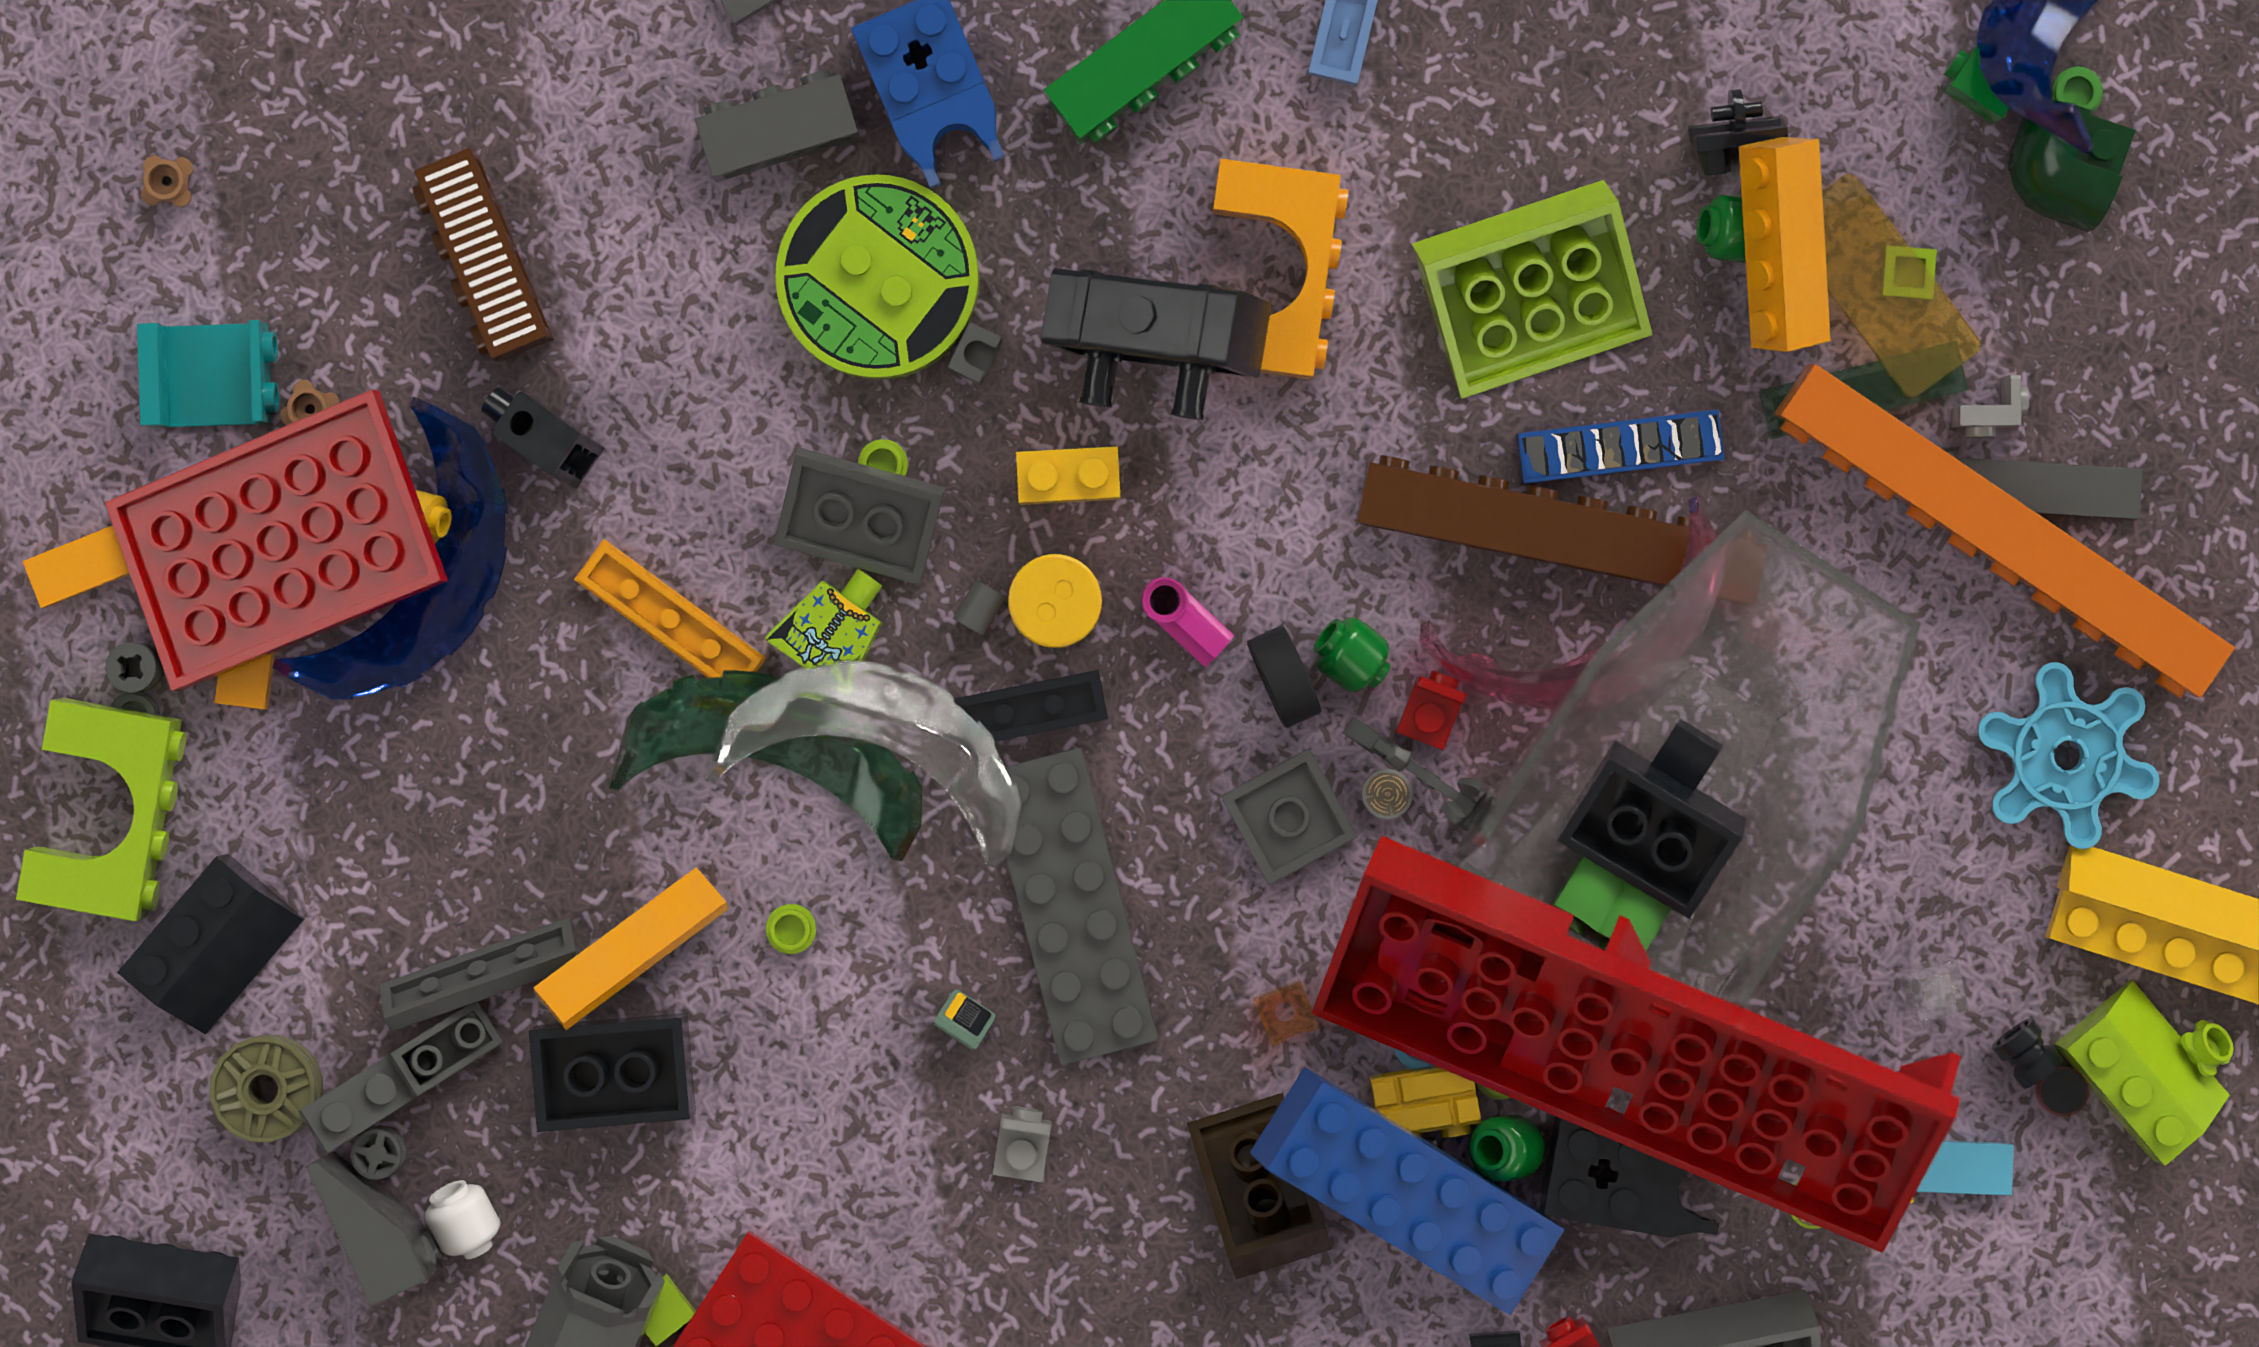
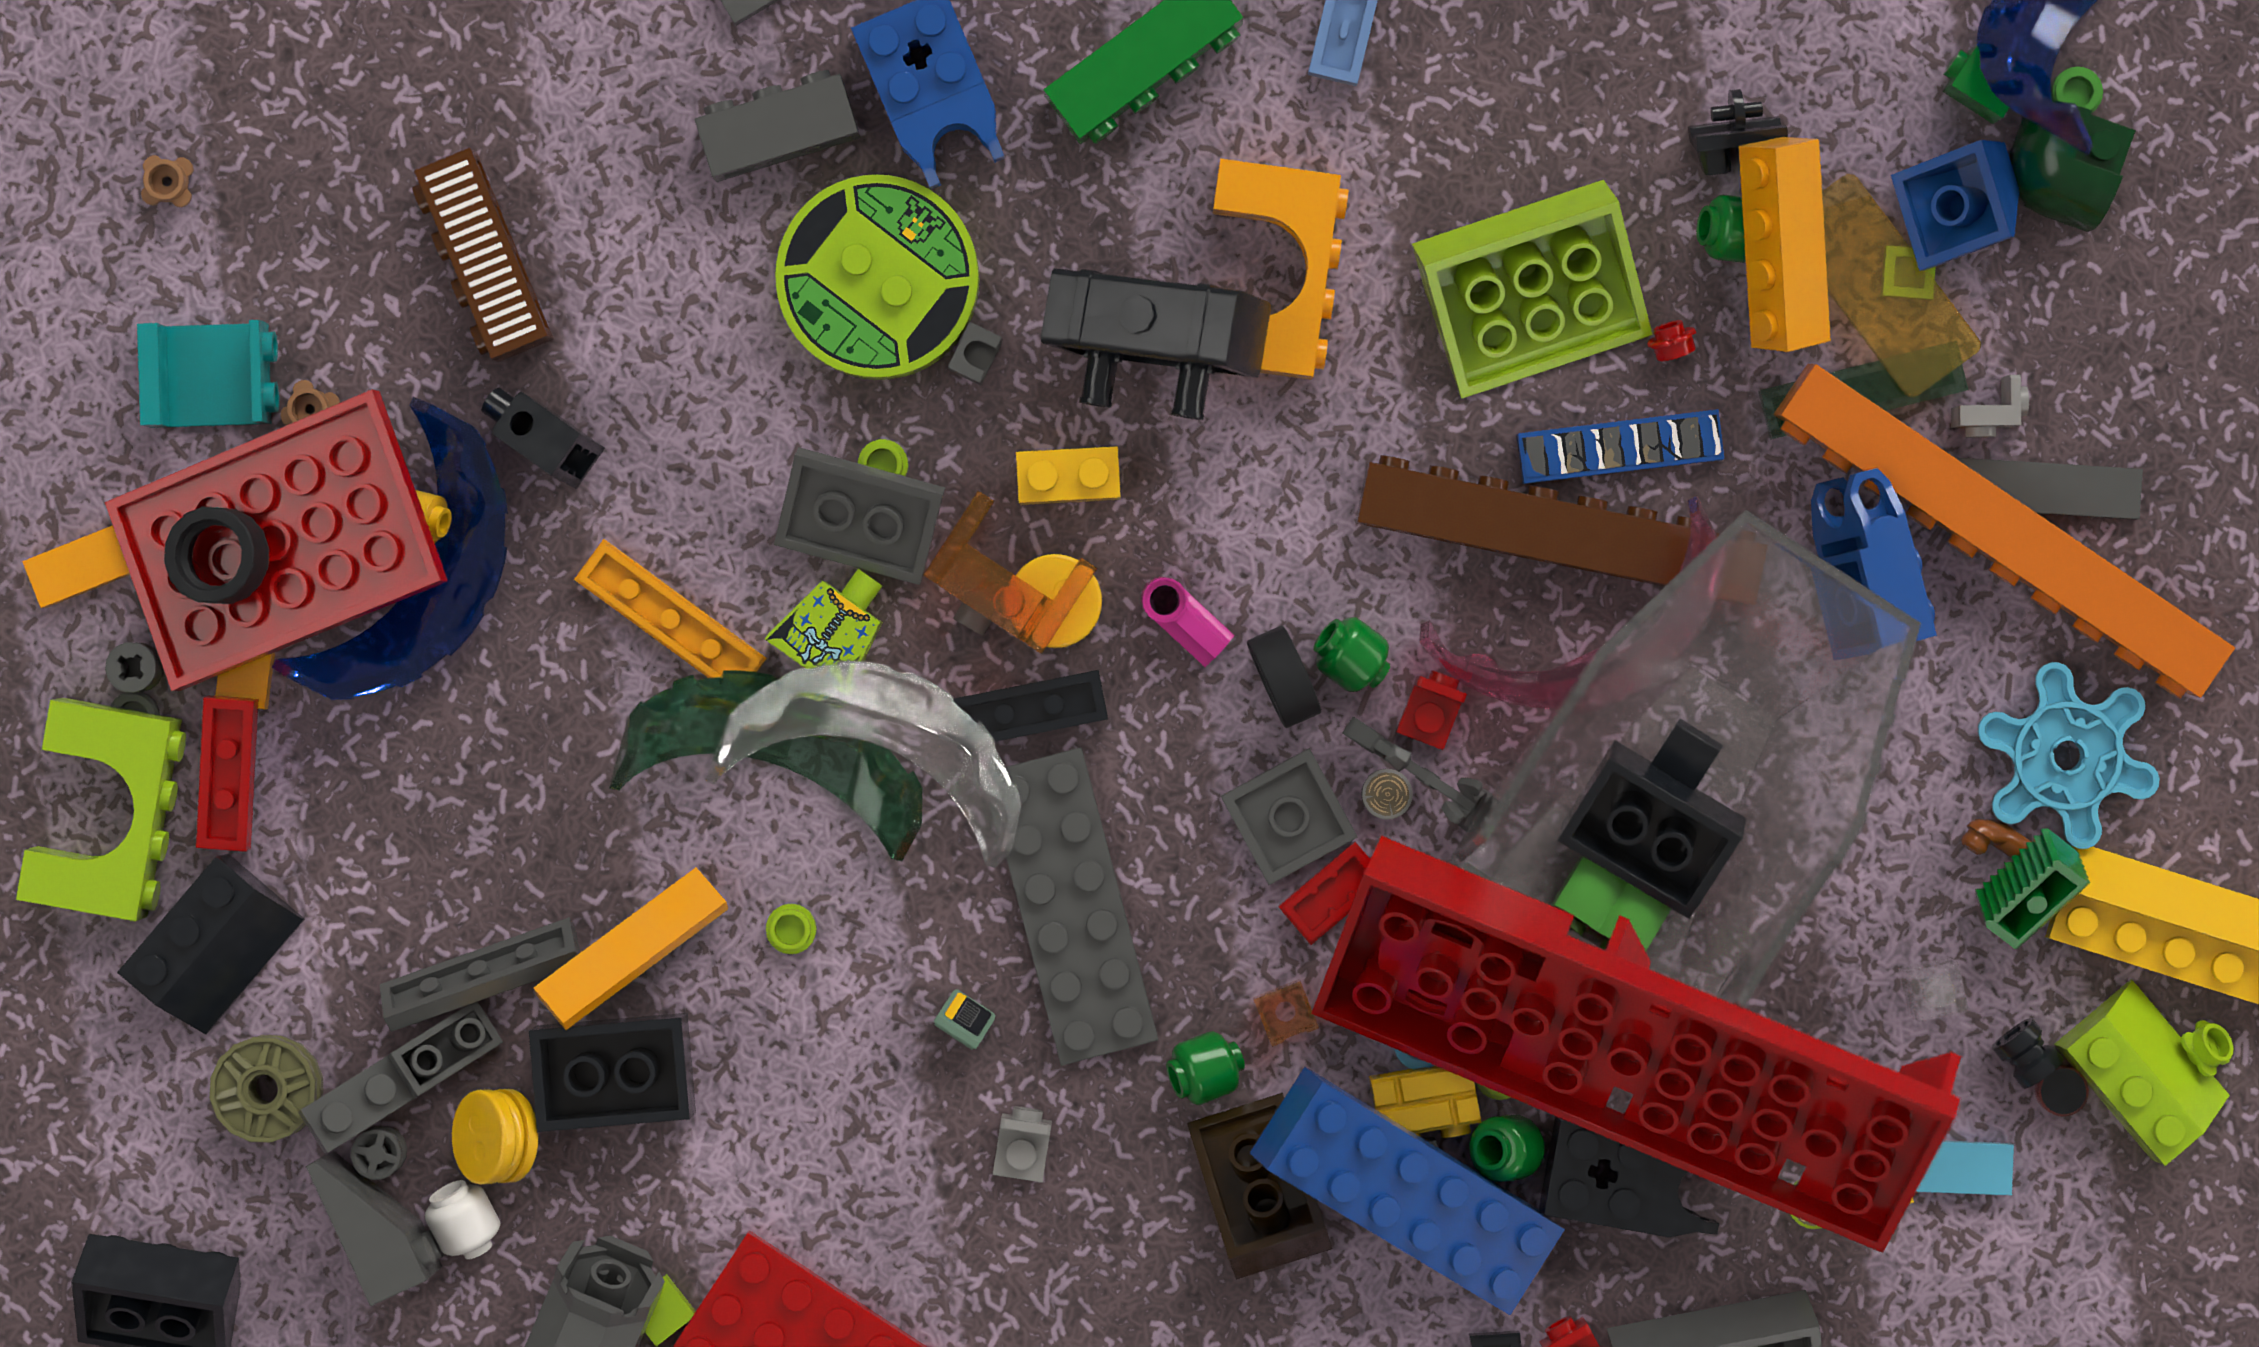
none -> black tyre [164,507,269,604]
none -> red plate [196,695,259,852]
none -> yellow head [452,1089,538,1185]
none -> clear orange plate [923,490,1098,654]
none -> green head [1166,1031,1245,1105]
none -> red plate [1278,841,1370,945]
none -> red plate [1647,320,1696,361]
none -> blue brick [1810,468,1937,659]
none -> blue slope [1891,140,2019,271]
none -> dark orange arm [1961,819,2032,858]
none -> green brick [1975,828,2091,949]

